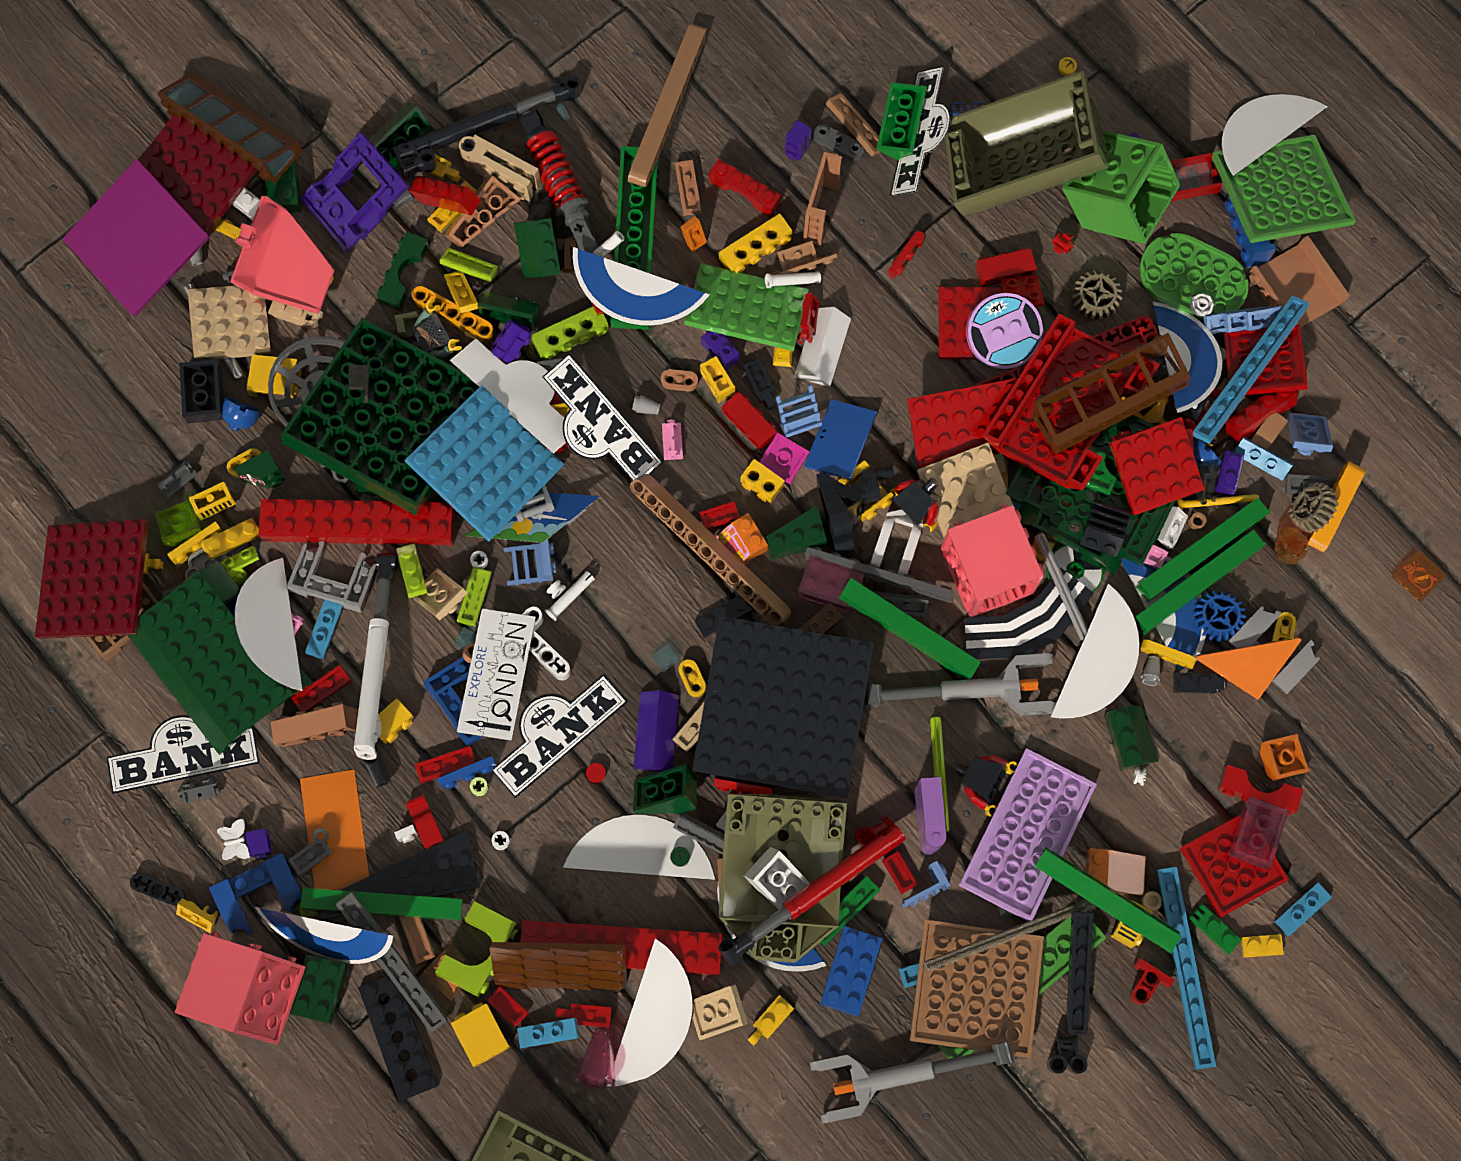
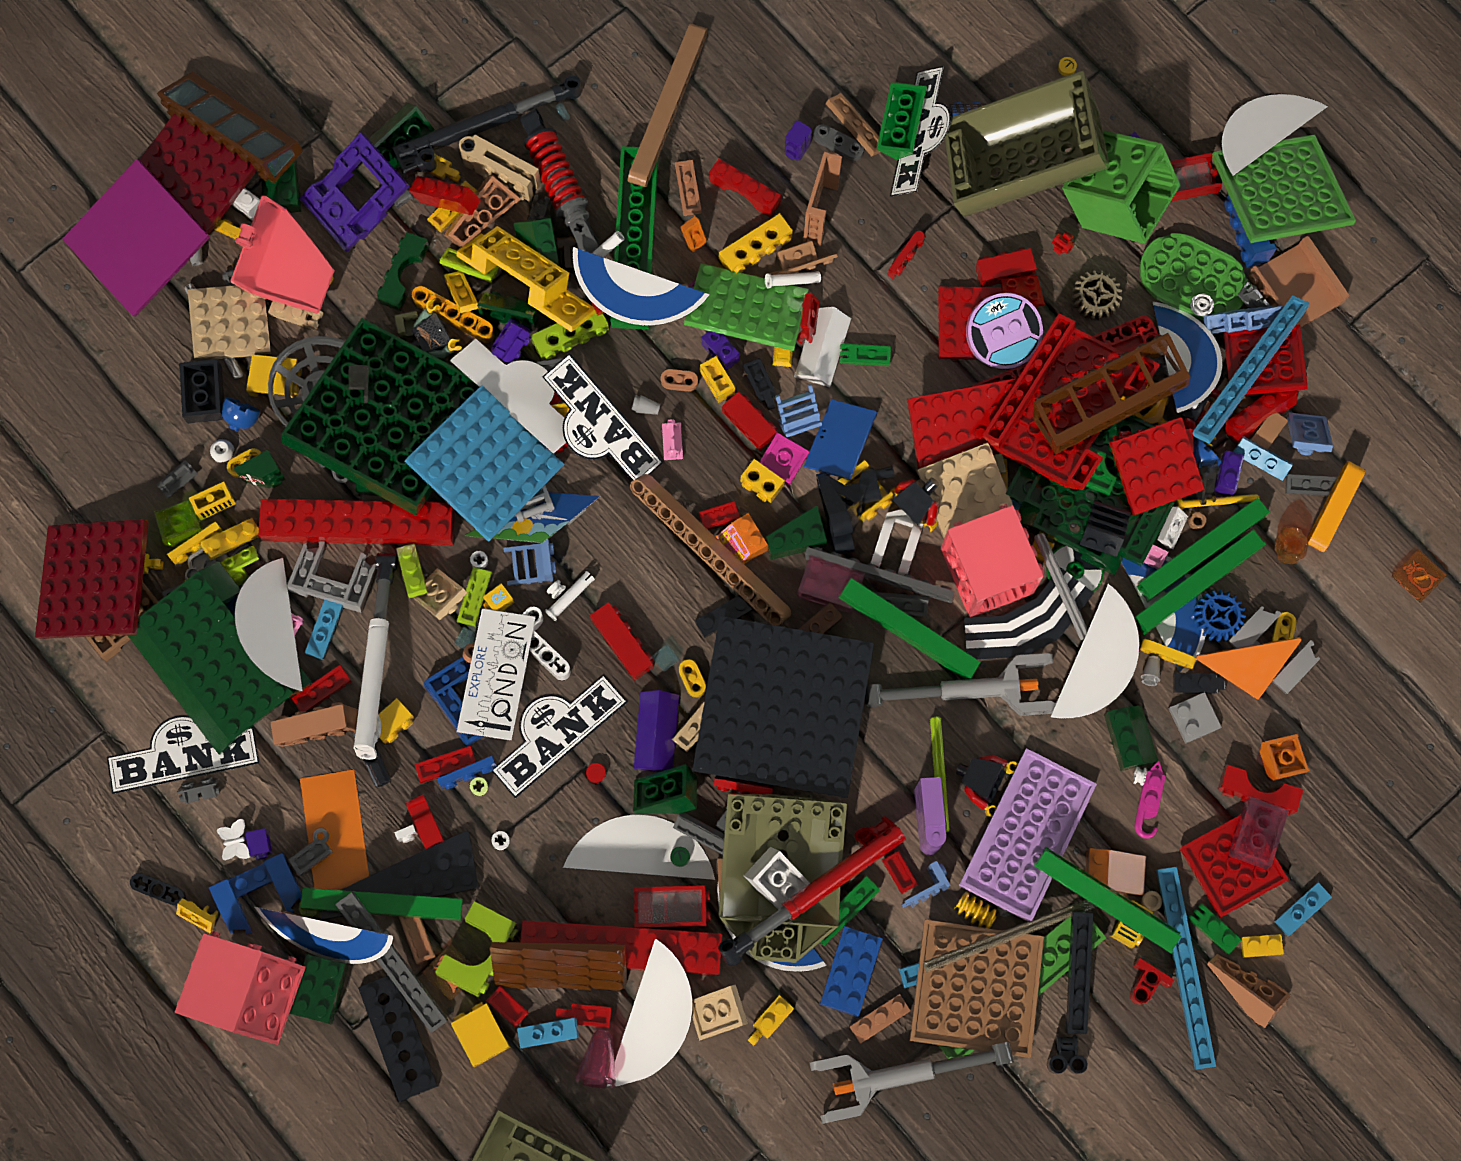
dark tan gear [1289,482,1339,533] -> none
none -> white plate [210,439,234,462]
none -> yellow bracket [456,226,595,332]
none -> yellow brick [483,583,514,612]
none -> red brick [590,602,654,681]
none -> clear door [634,886,710,929]
none -> green hinge [839,344,891,367]
none -> nougat plate [849,994,911,1044]
none -> yellow piece [953,891,997,929]
none -> dark pink plate [1134,761,1166,839]
none -> light grey plate [1169,692,1222,744]
none -> nougat wedge [1207,954,1291,1028]
none -> dark grey hinge [1238,281,1272,308]

